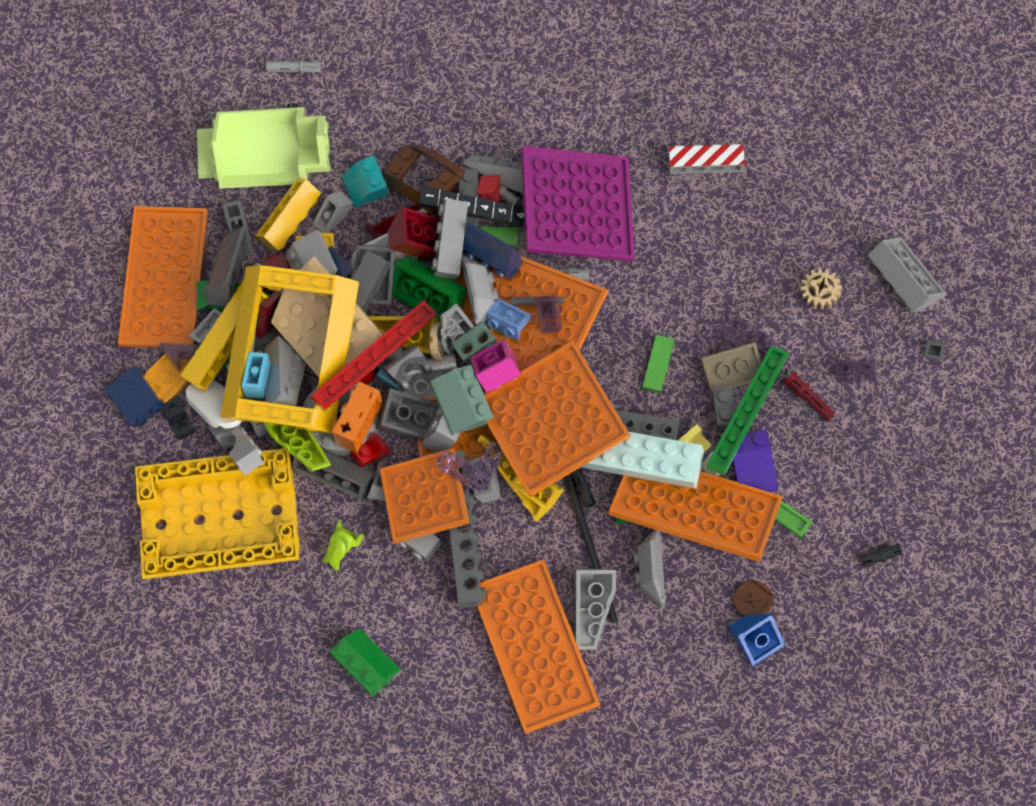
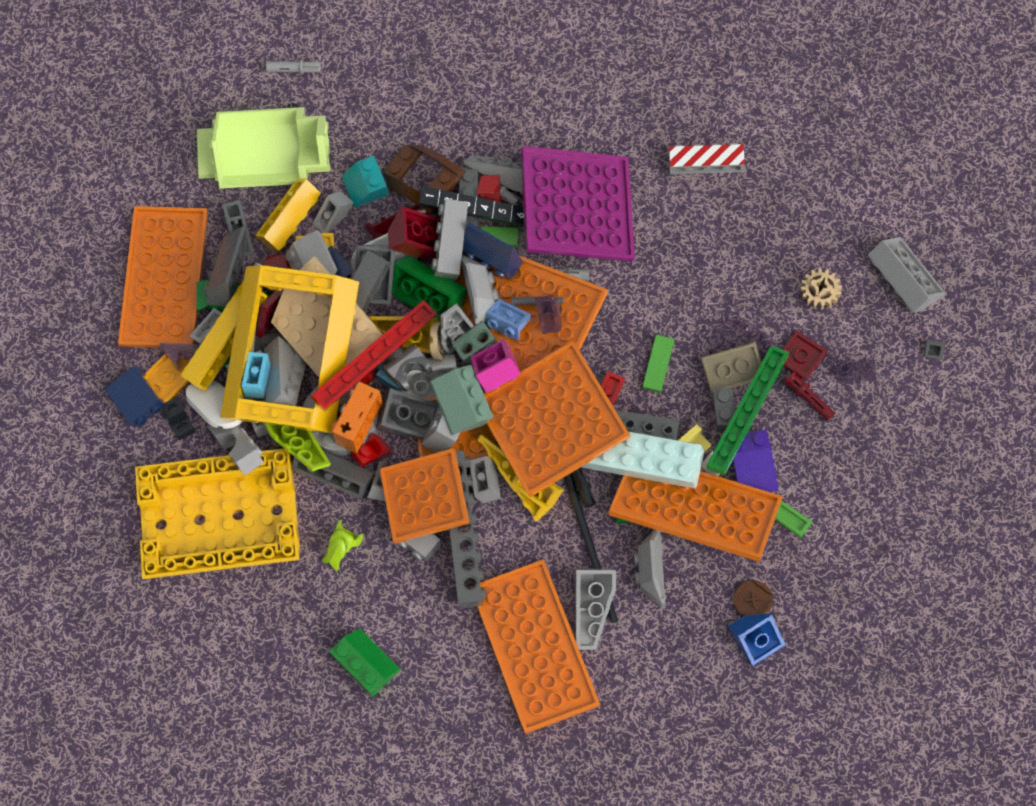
beam [436,442,504,492] -> none
black pin [861,543,903,567] -> none
none -> red plate [601,371,625,406]
none -> dark red tile [782,330,828,382]

